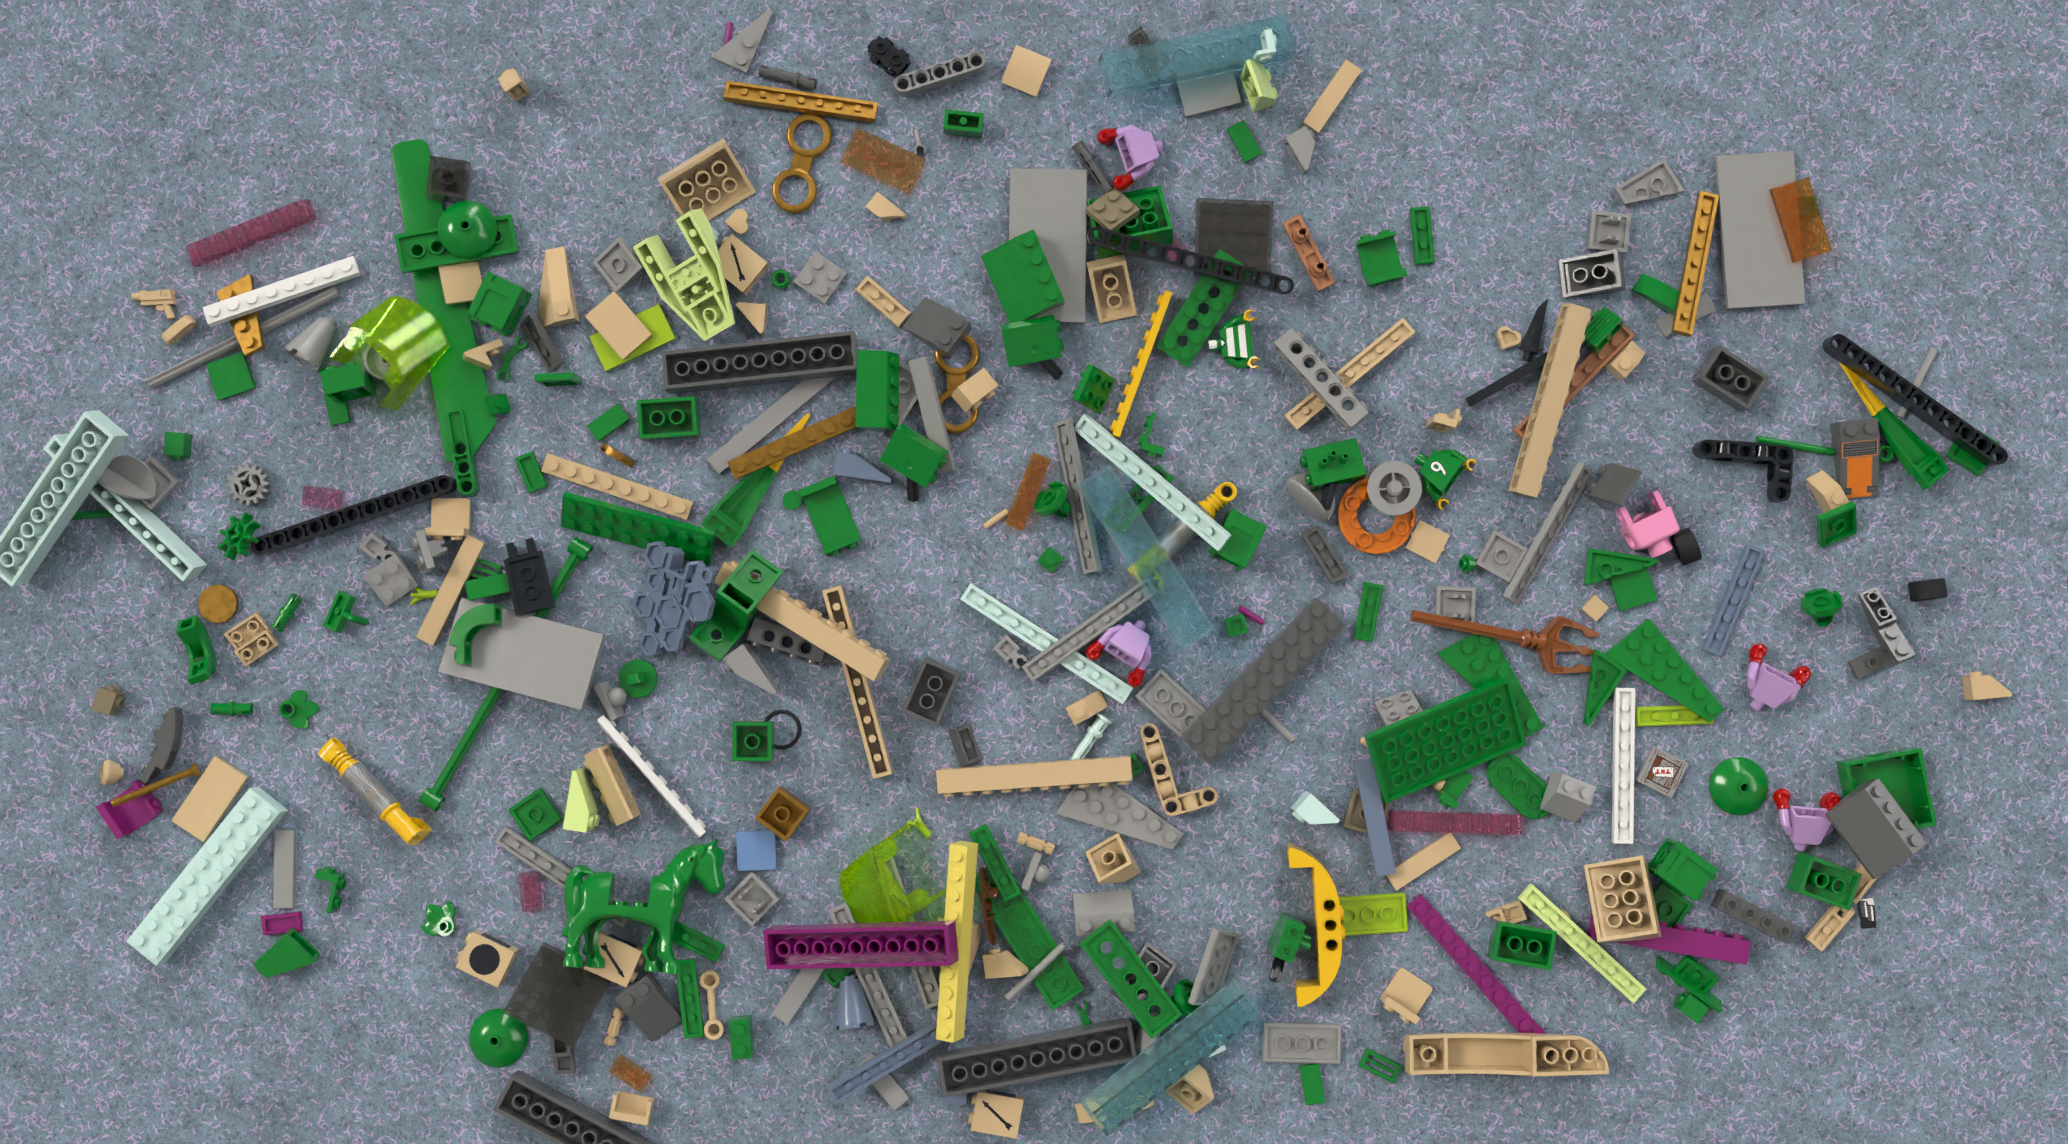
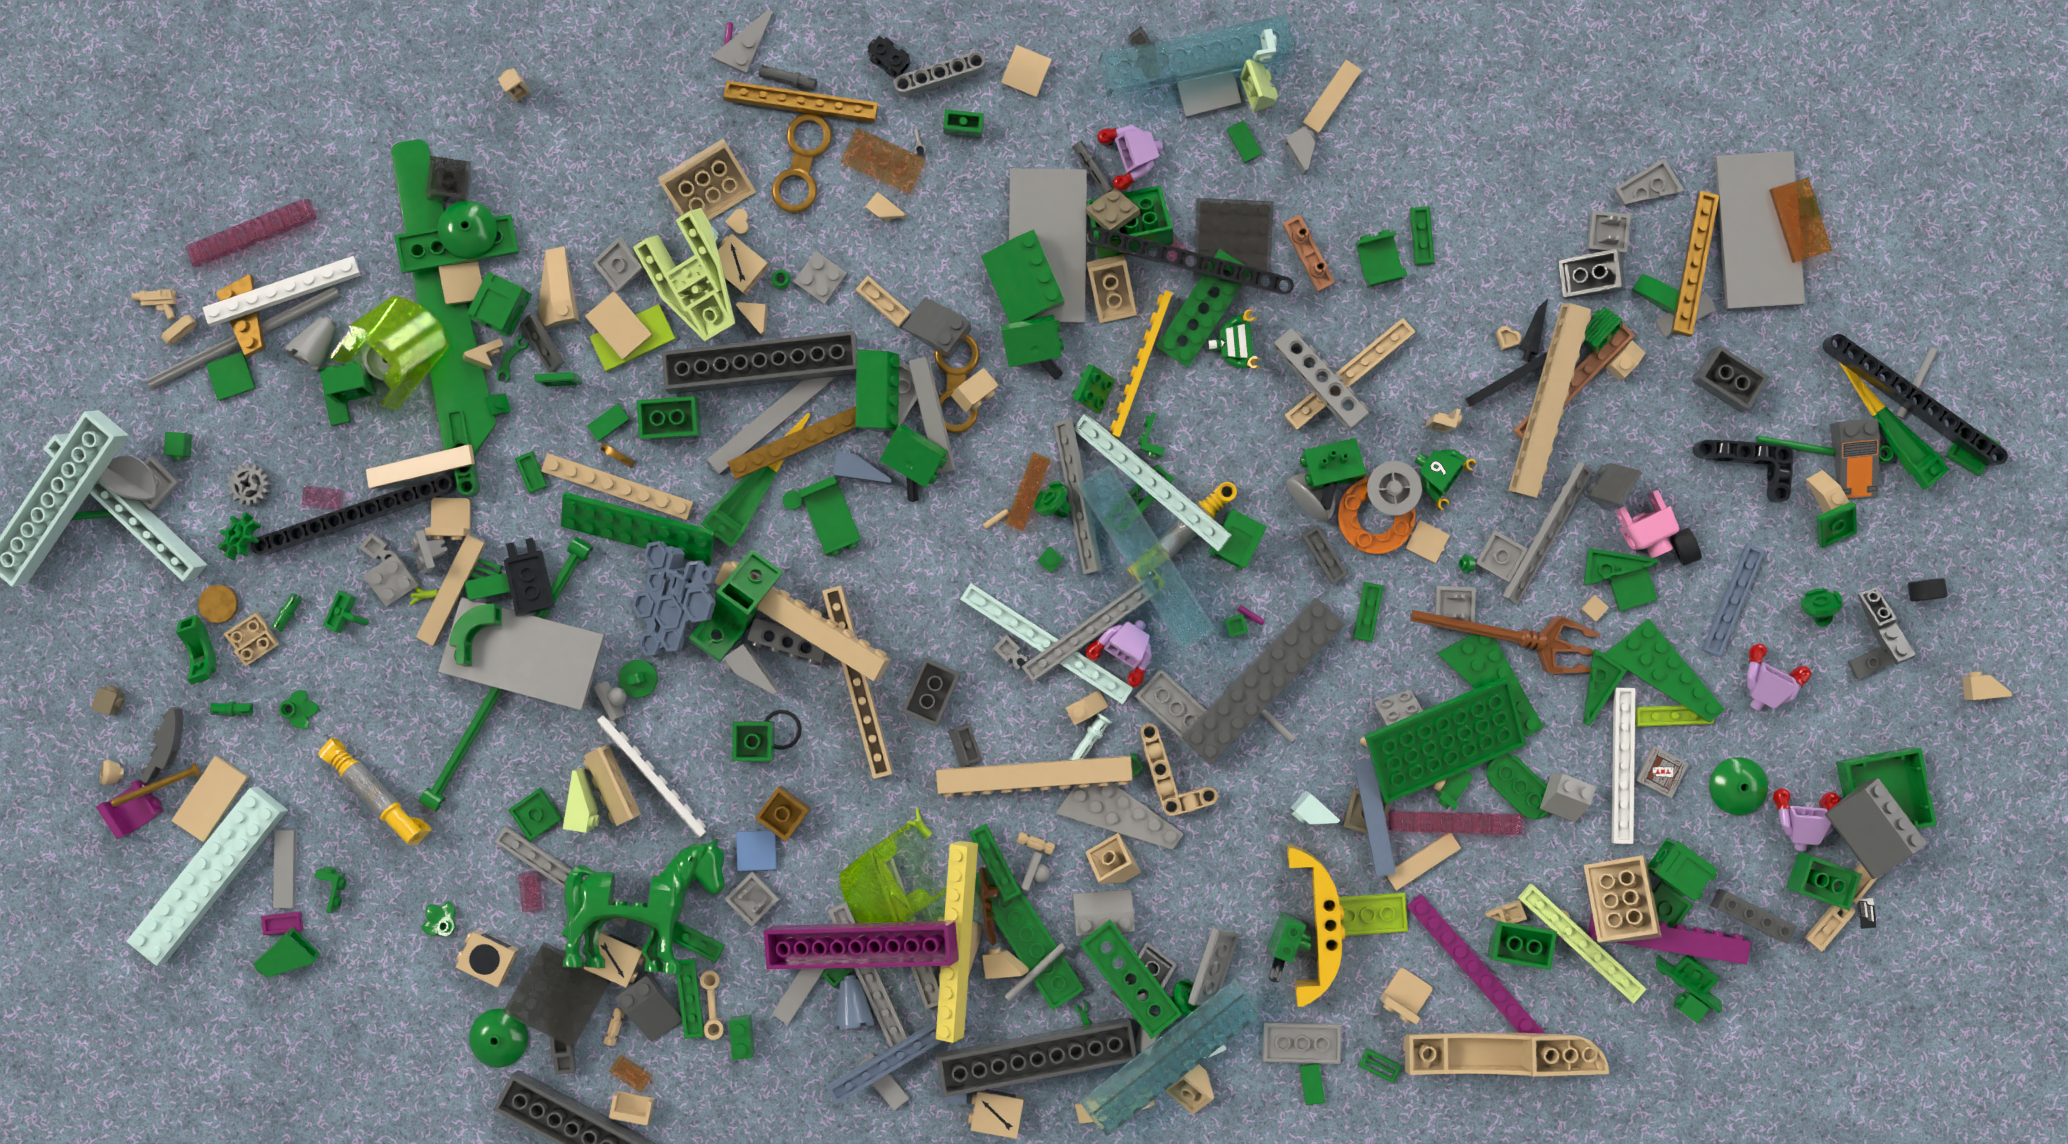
none -> tile [366,445,475,489]

